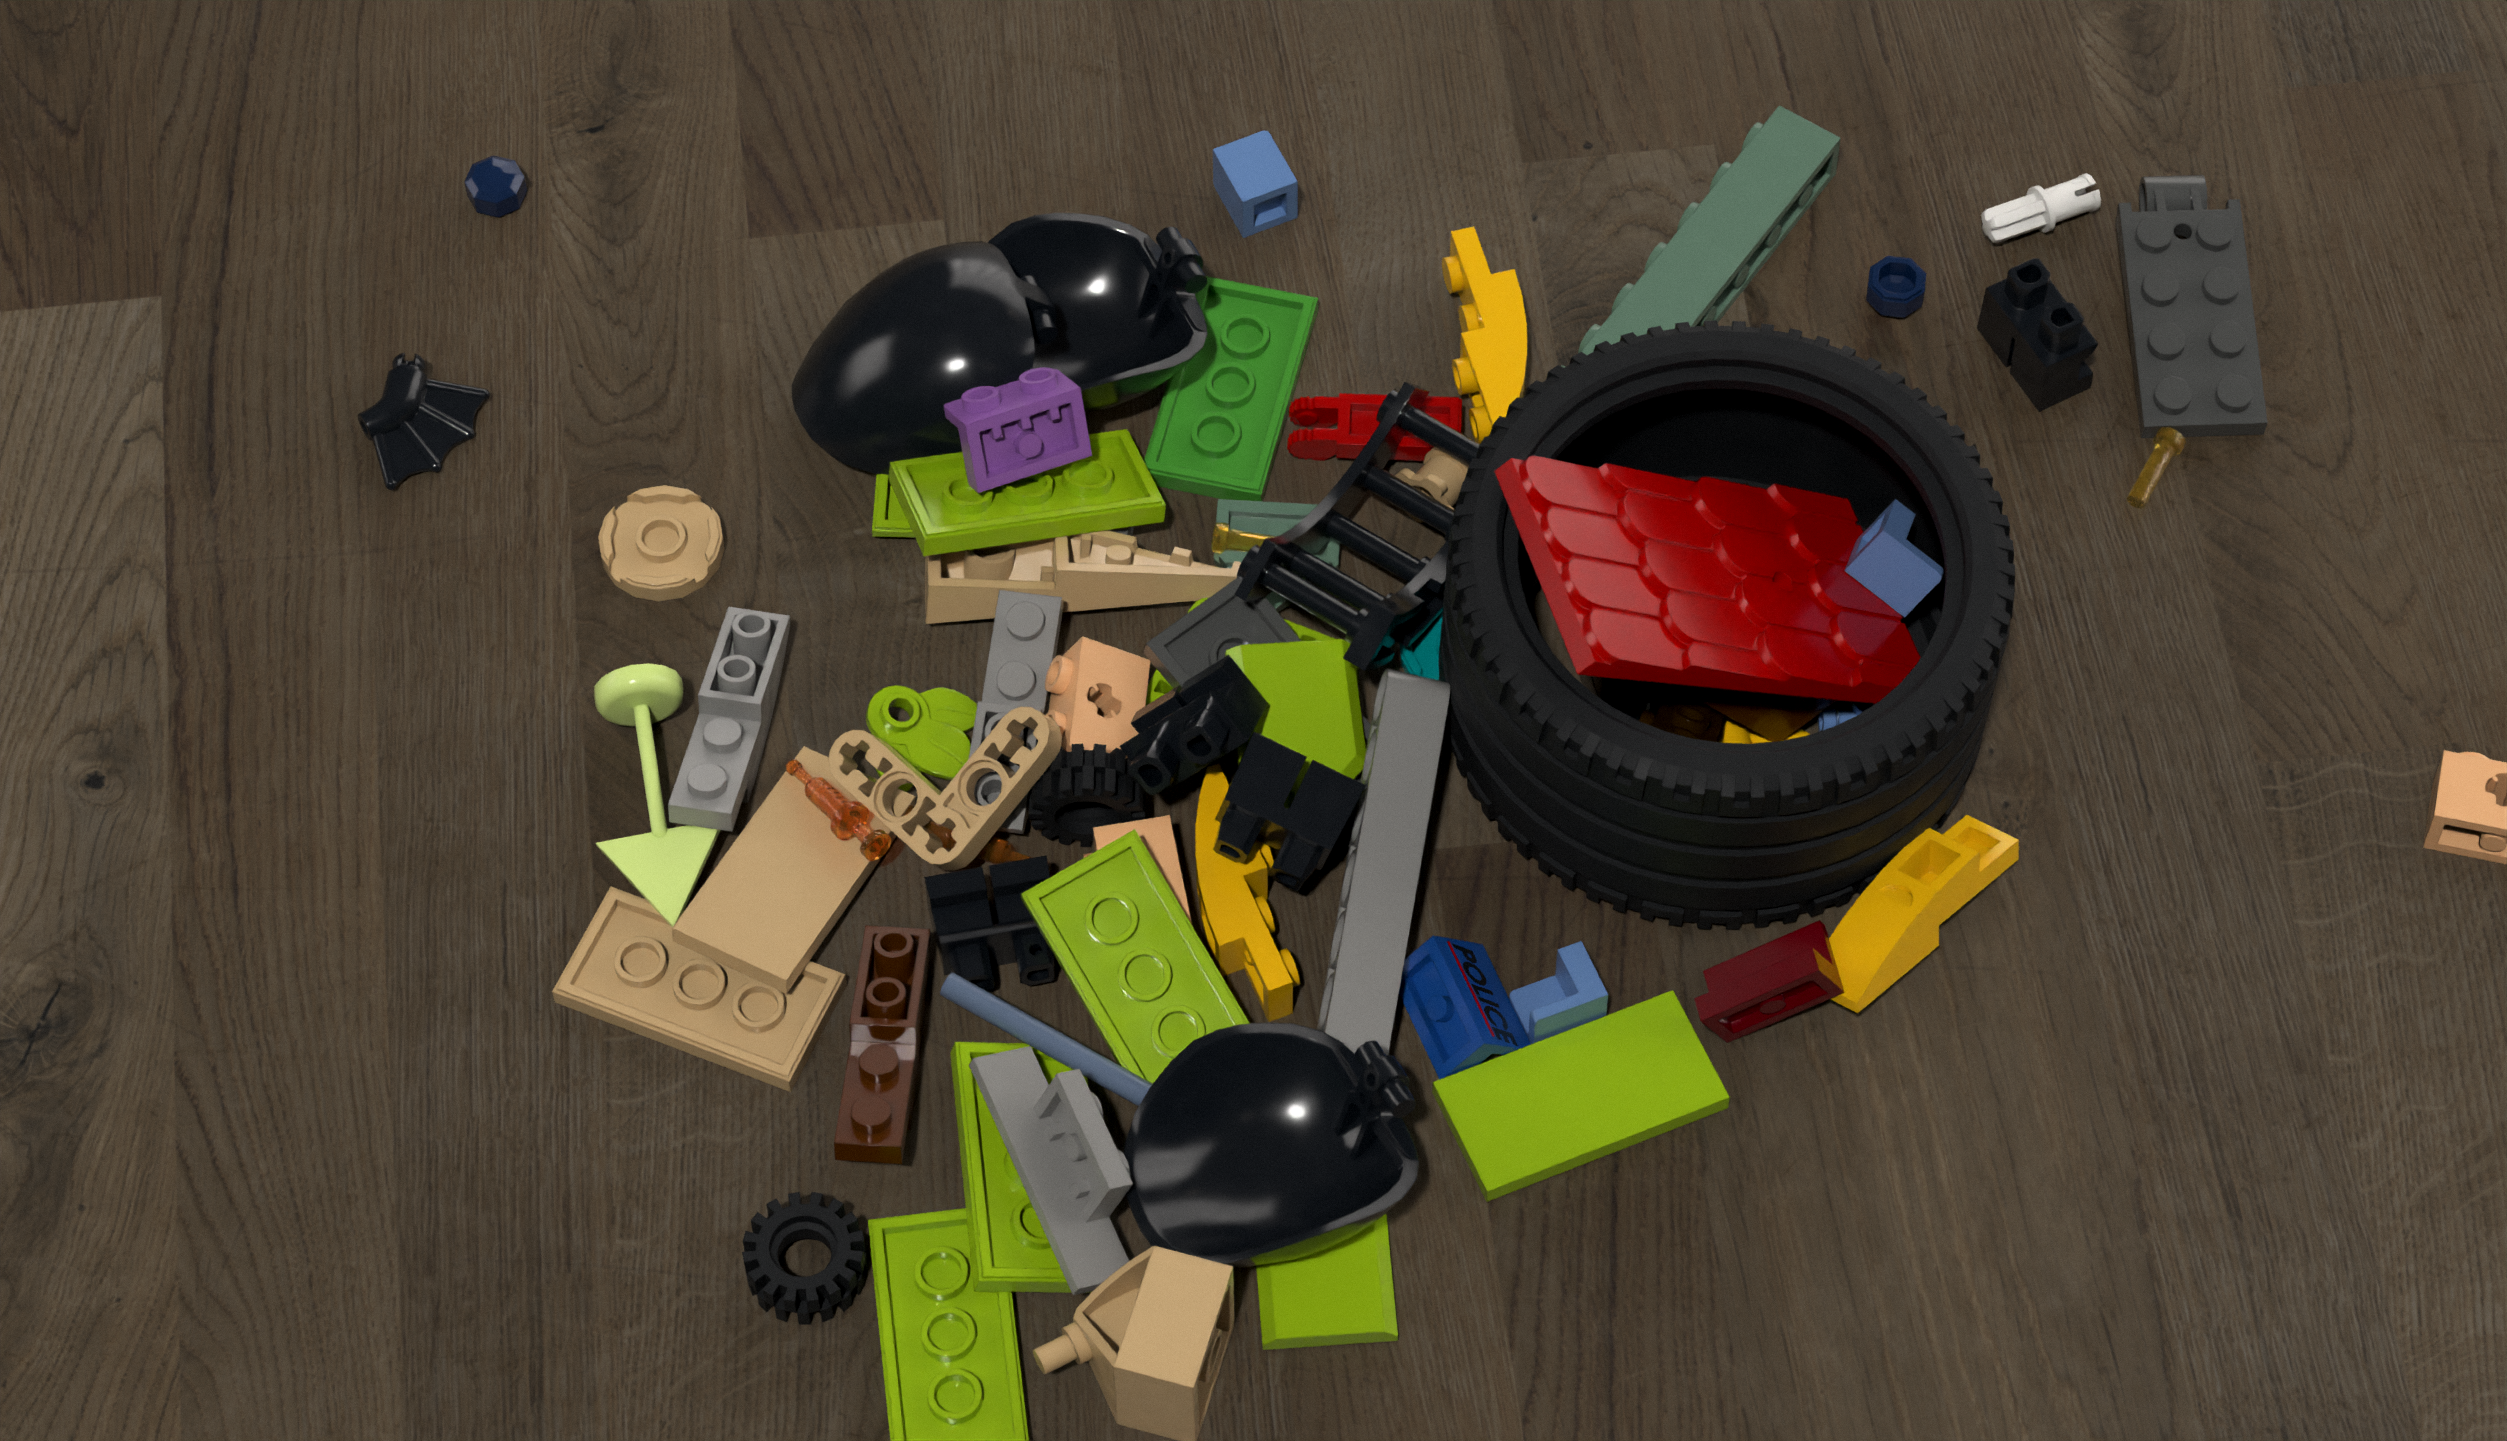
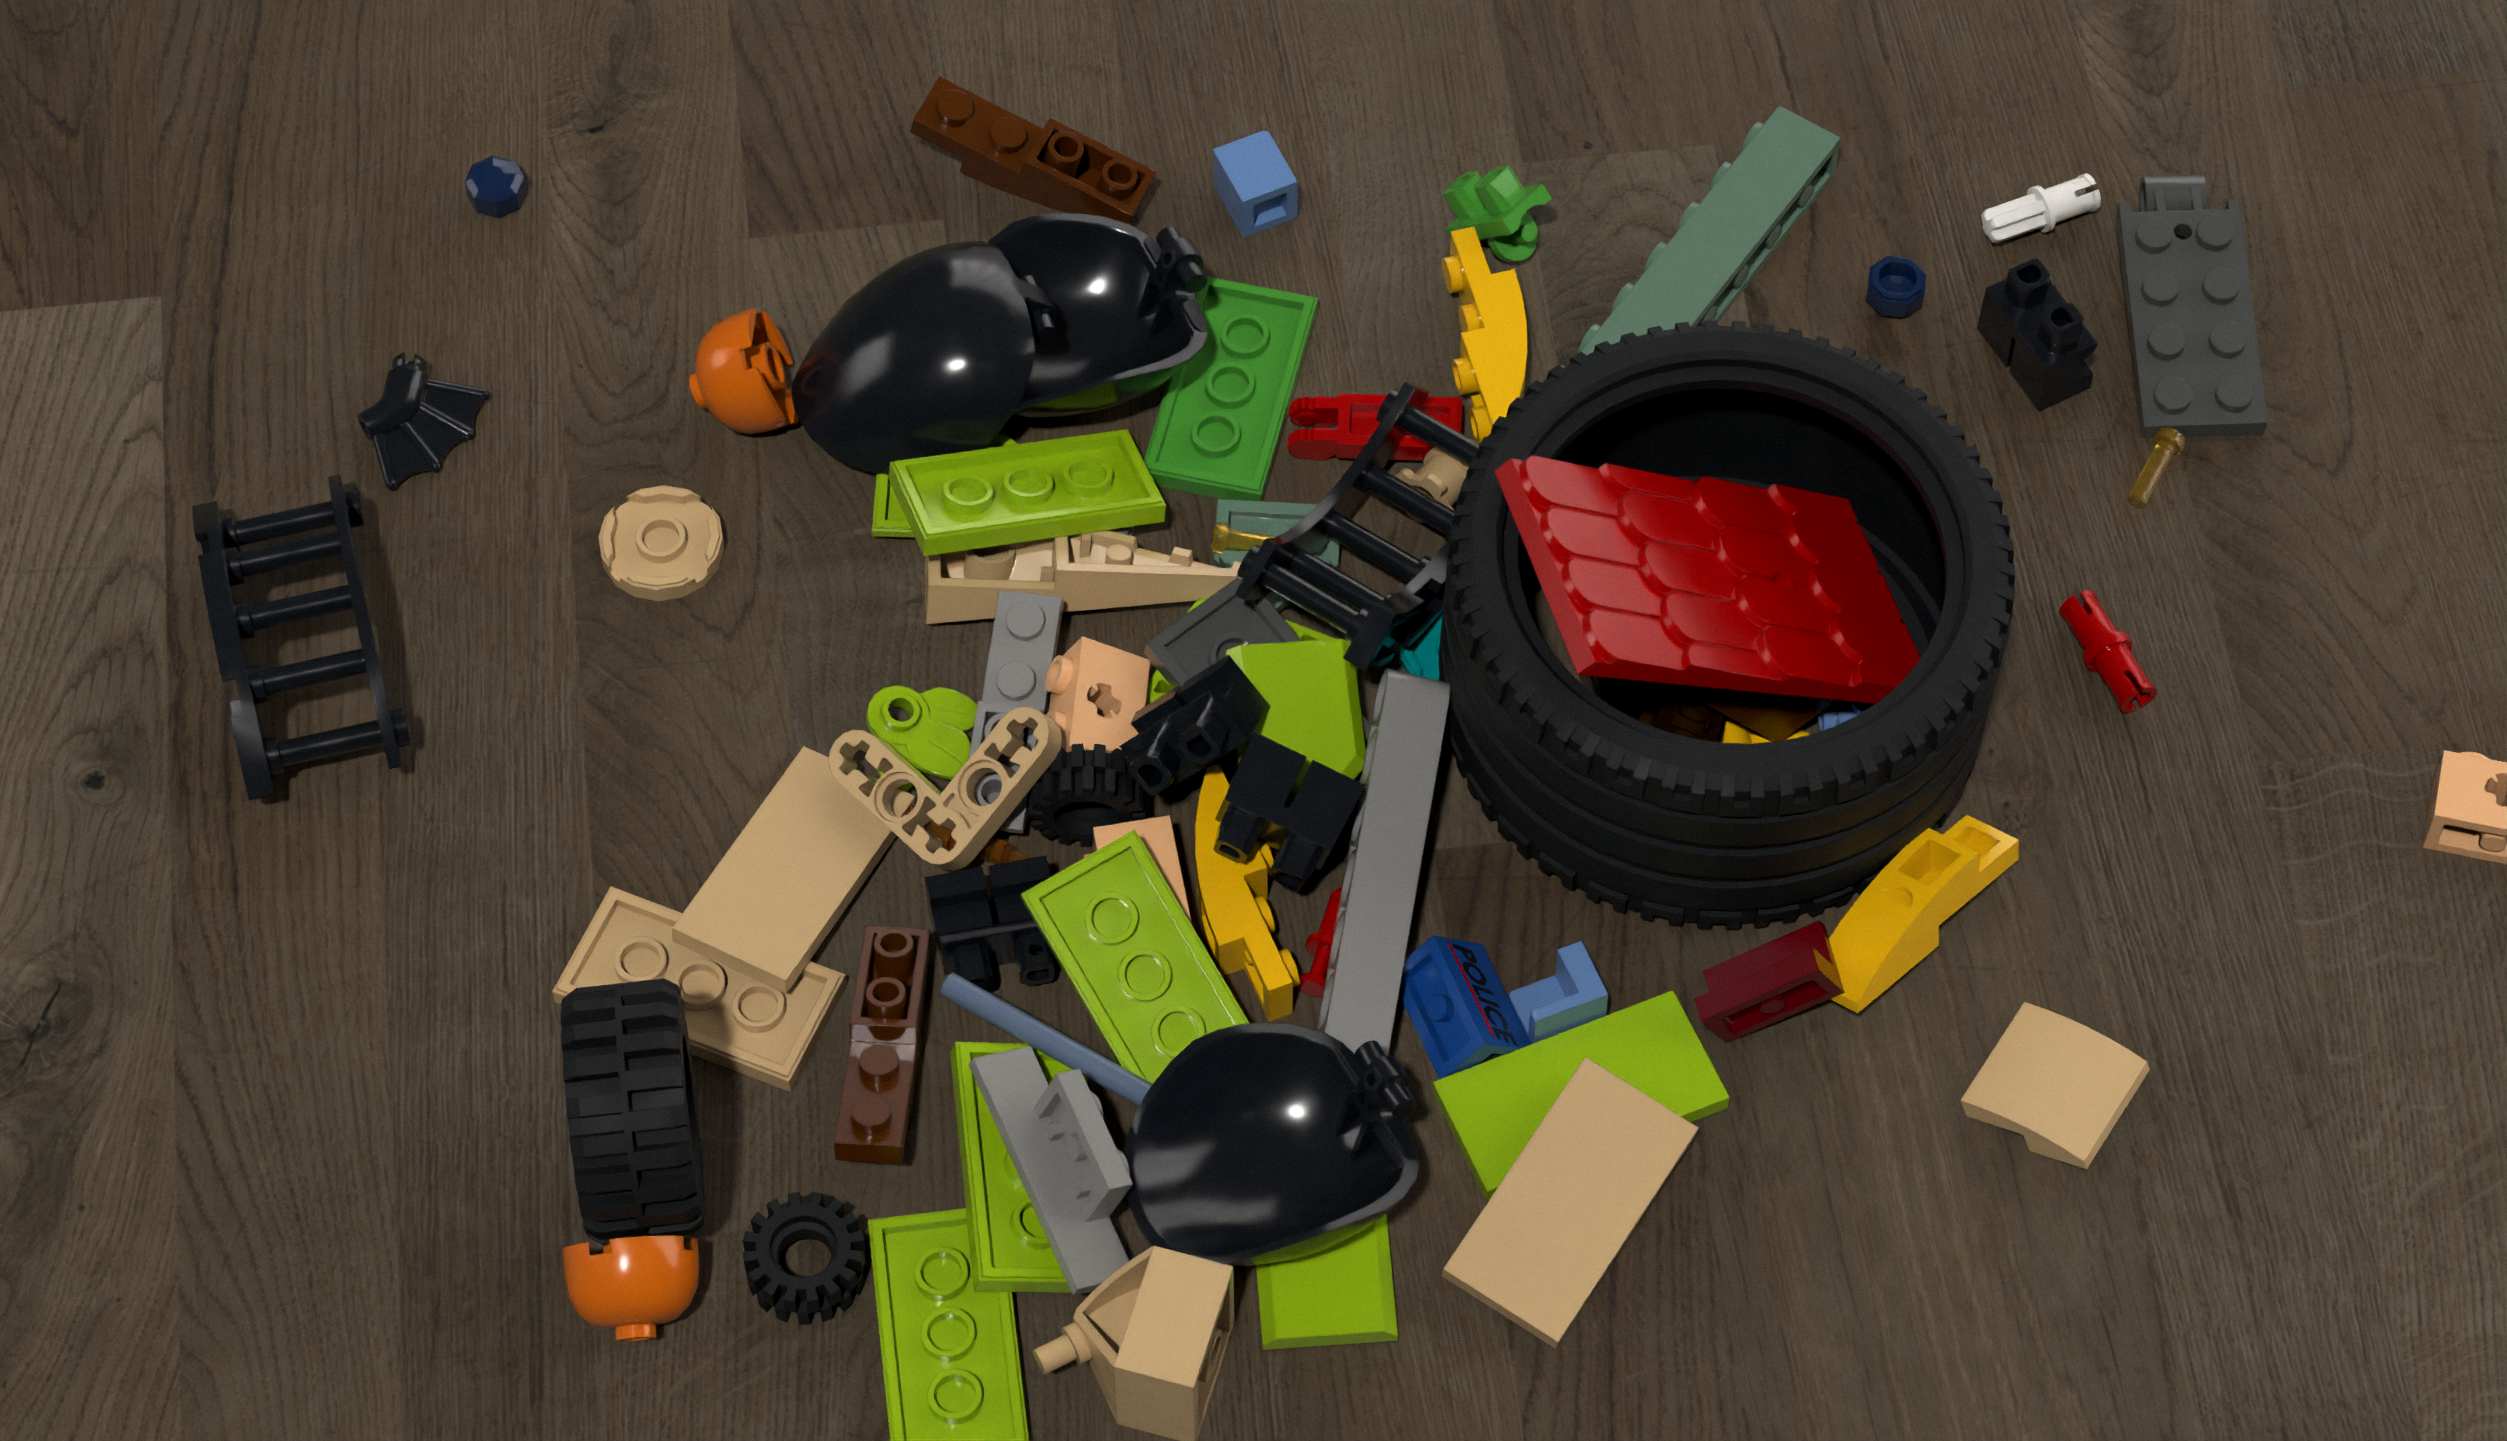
yellowish green piece [594,663,720,927] -> none
light grey slope [668,607,790,832] -> none
clear orange piece [786,760,891,861] -> none
medium lavender bracket [944,367,1092,493] -> none
medium blue panel [1844,499,1944,617] -> none
none -> black fence [192,474,411,801]
none -> black tyre [561,978,705,1245]
none -> orange cylinder [562,1235,699,1342]
none -> orange cylinder [689,308,799,434]
none -> reddish brown slope [910,76,1157,222]
none -> red piece [1297,886,1342,997]
none -> tan tile [1441,1057,1699,1349]
none -> bright green hips [1442,165,1552,262]
none -> tan slope [1960,1002,2150,1170]
none -> red pin [2059,590,2157,713]

